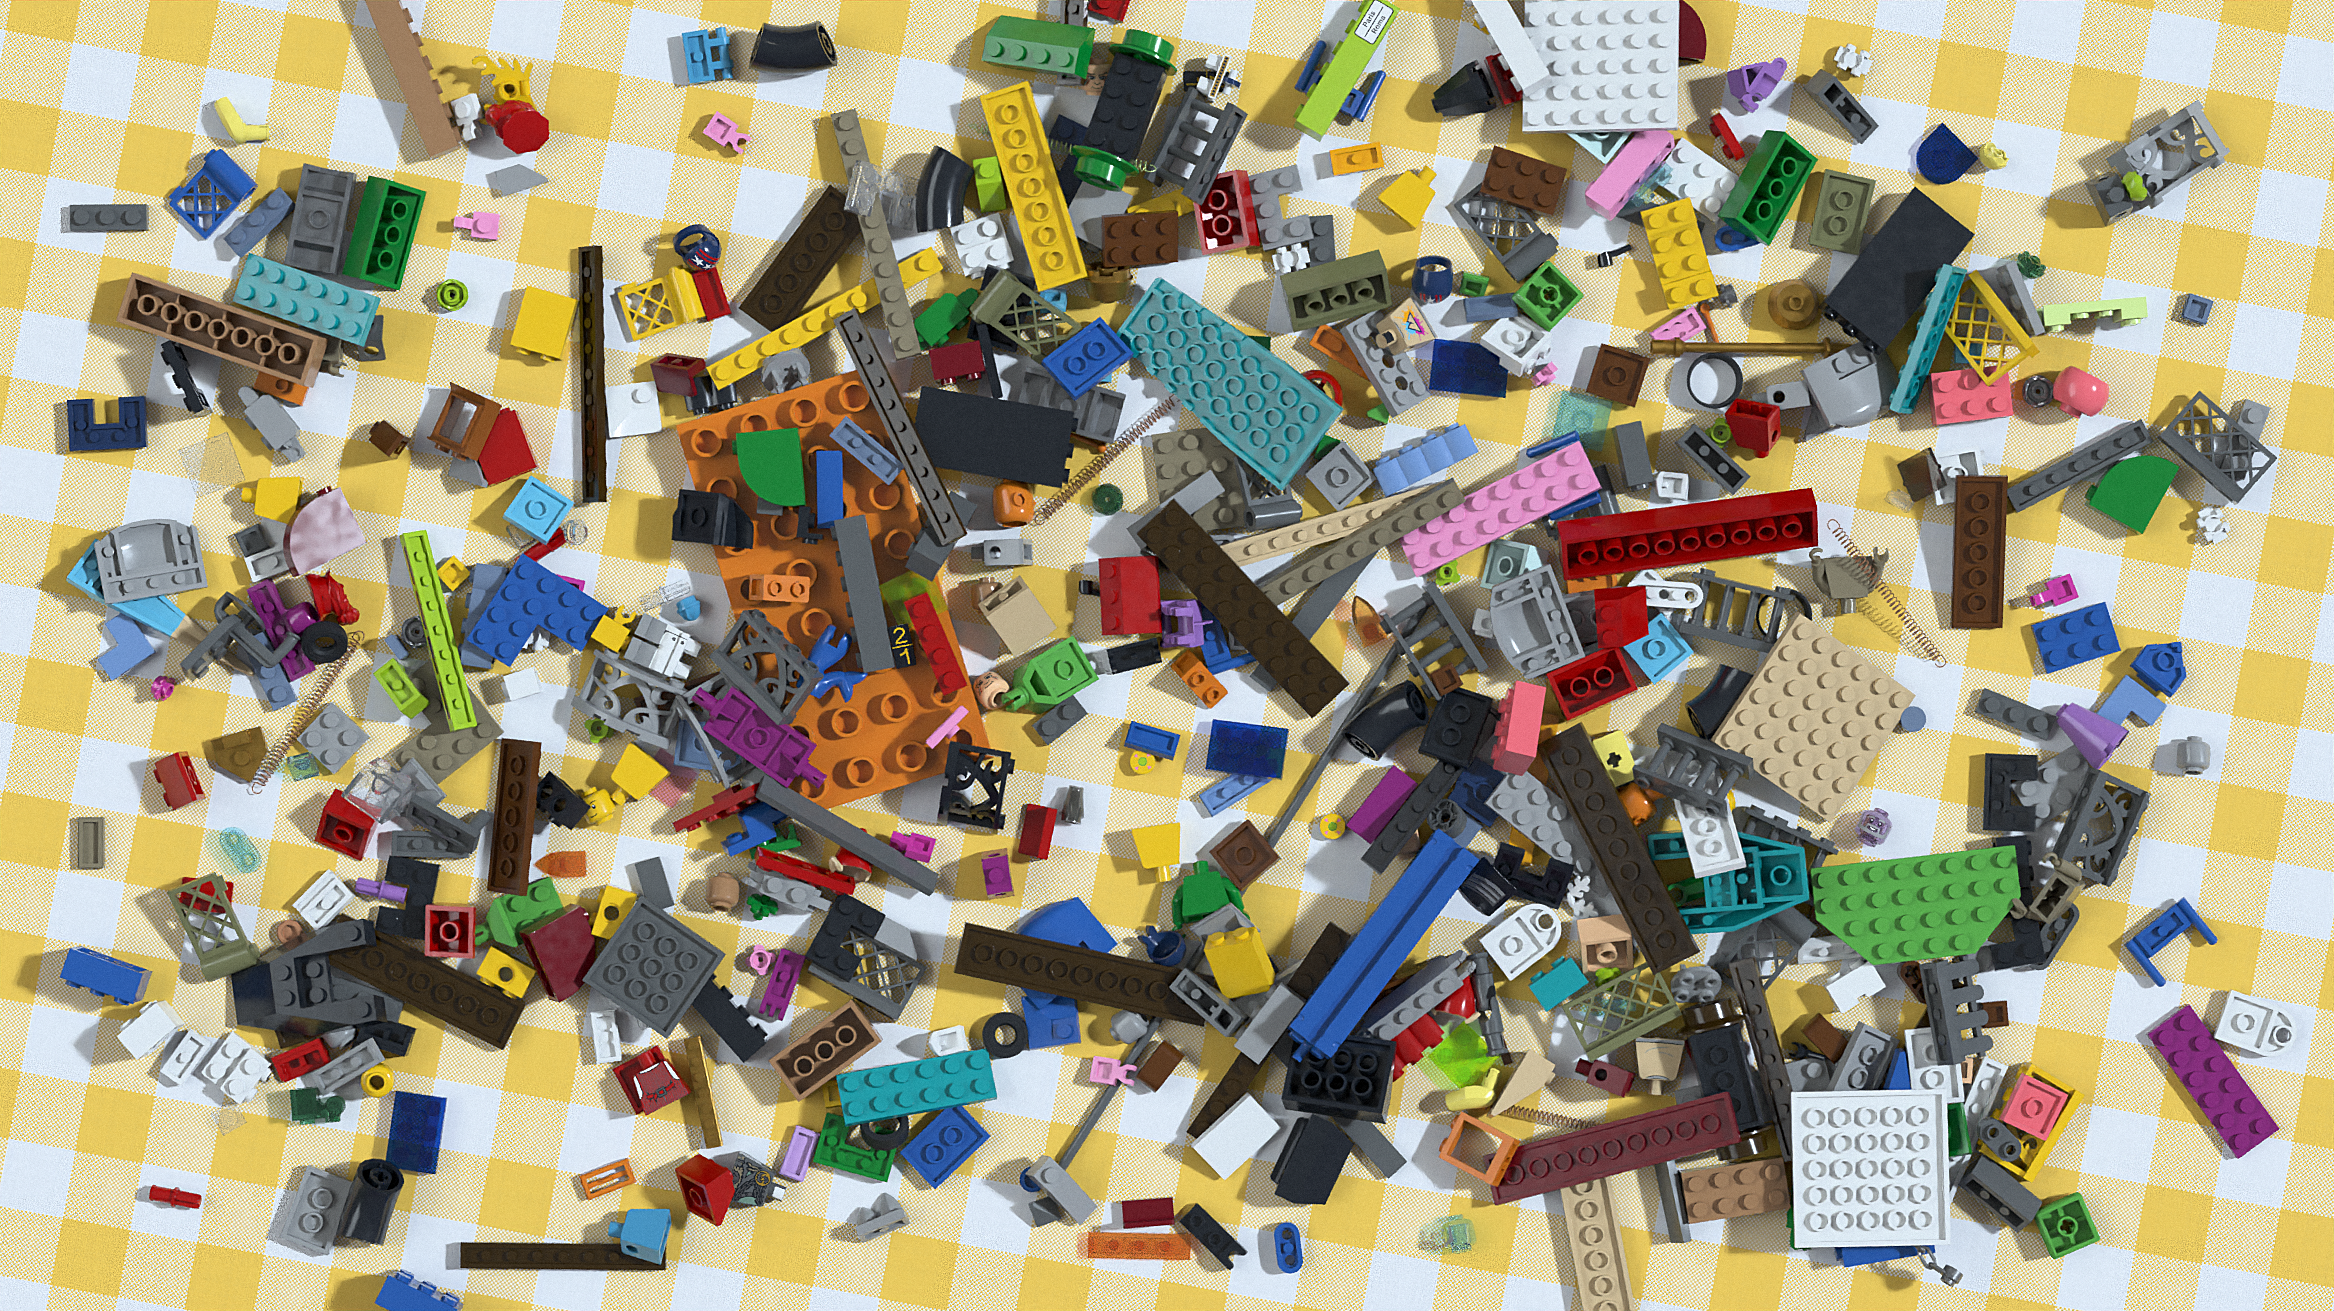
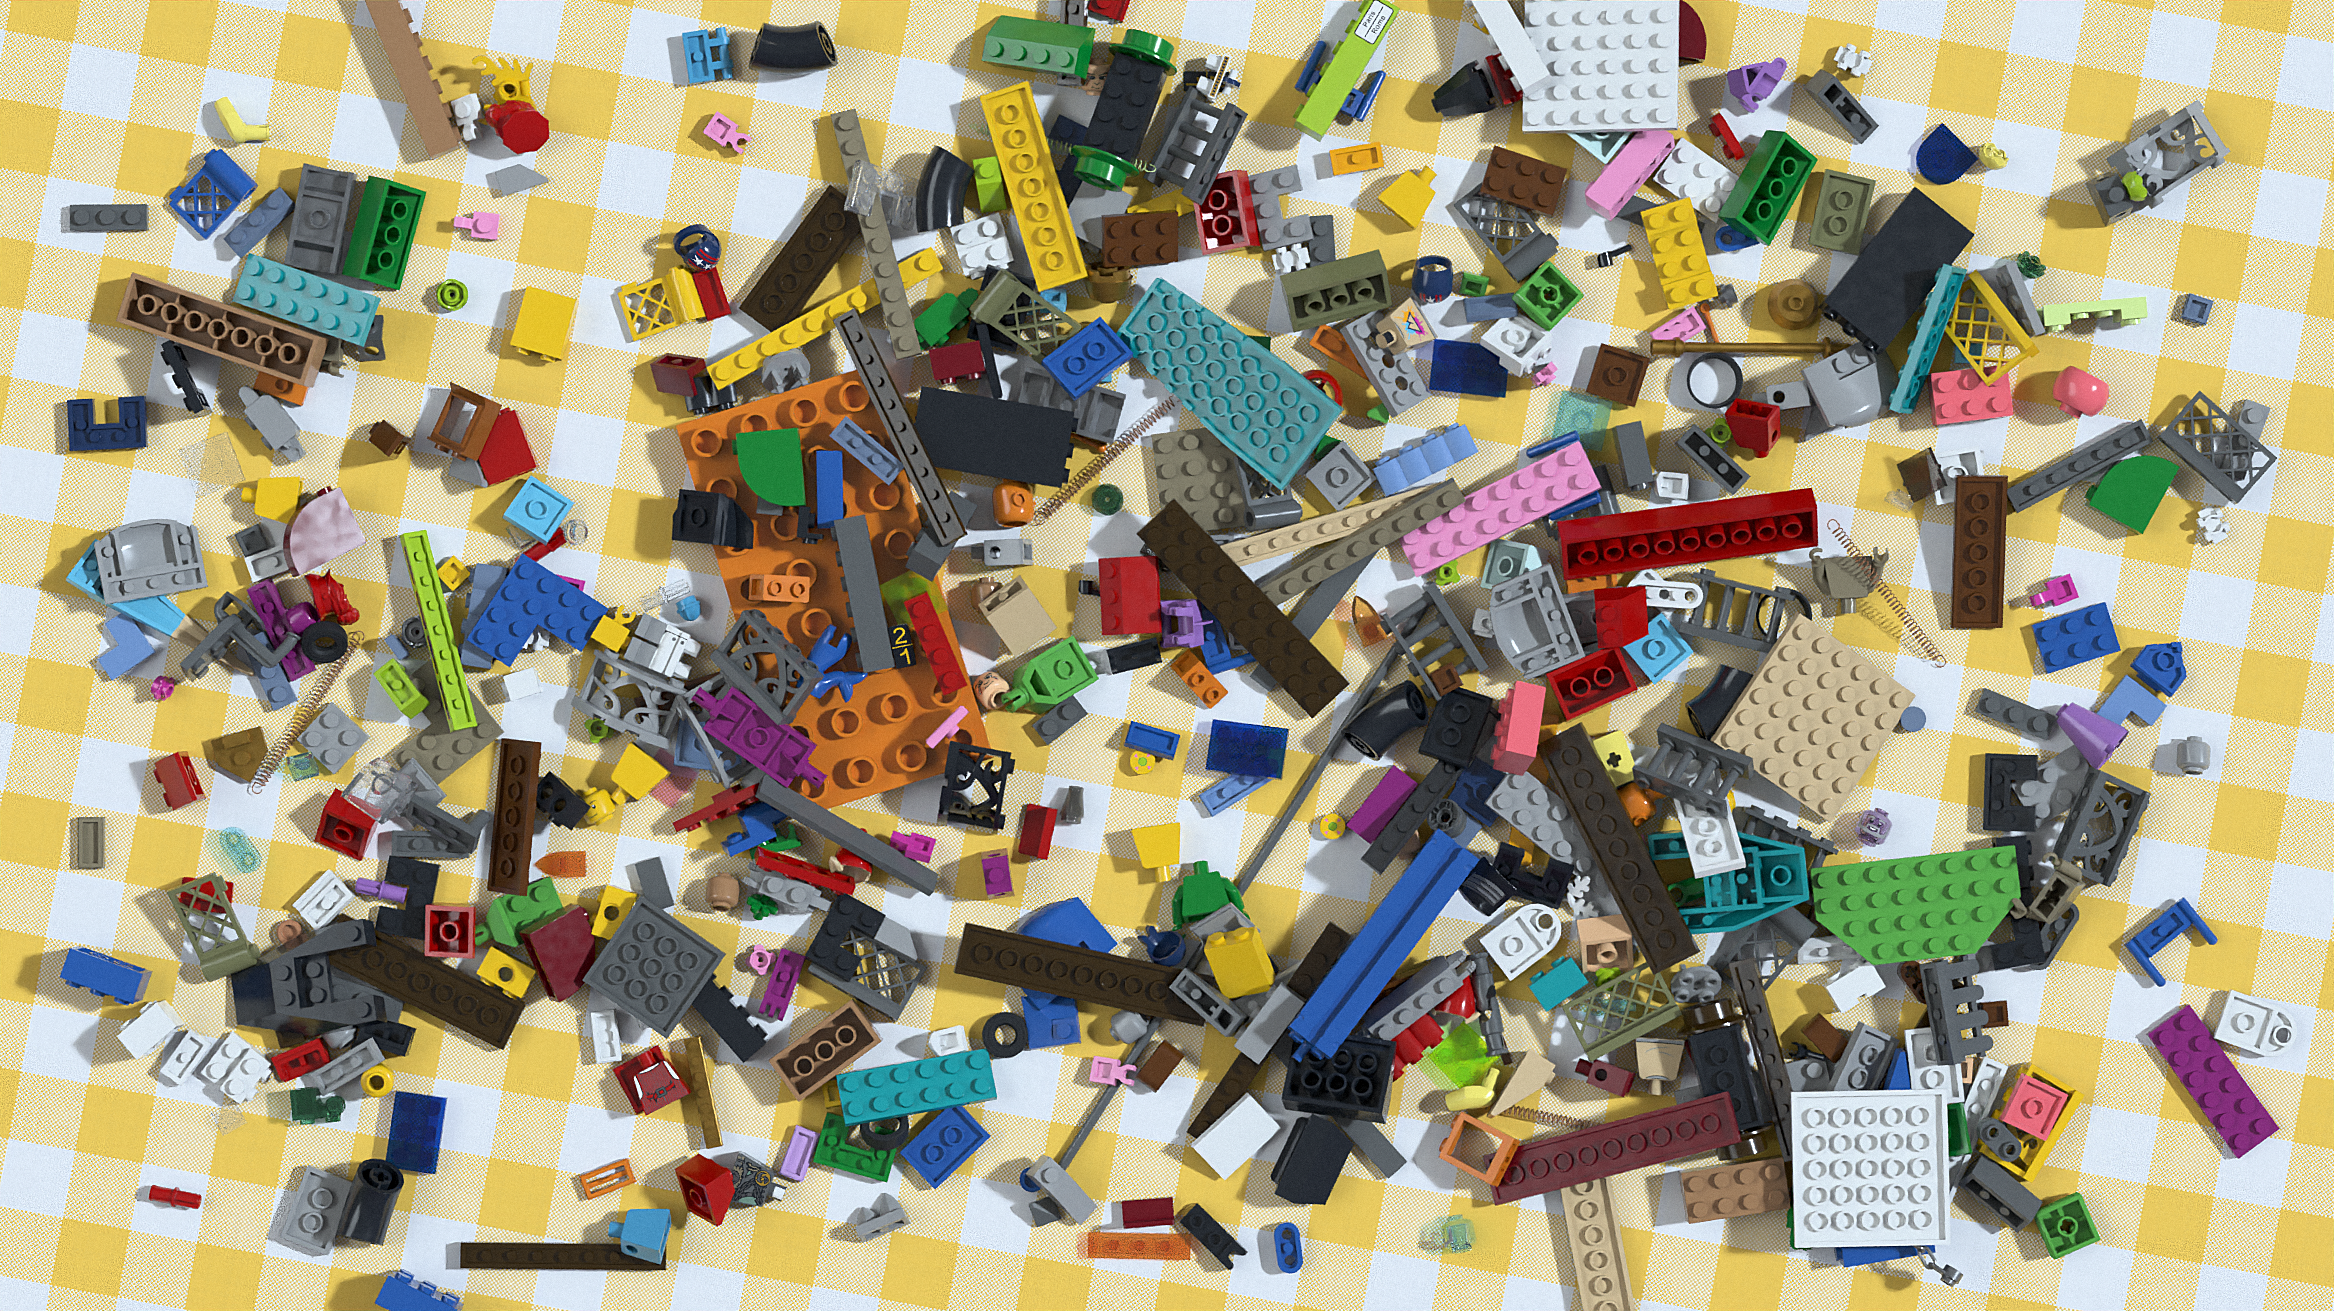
dark brown plate [578,245,607,503] -> none
white plate [605,381,663,438] -> none
light grey tile [1126,470,1225,549] -> none
reddish brown plate [1209,819,1281,892] -> none
clear light blue plate [1630,161,1673,208] -> none
dark grey tile [1654,1160,1691,1243] -> none
flat silver plate [2022,375,2053,408] -> none

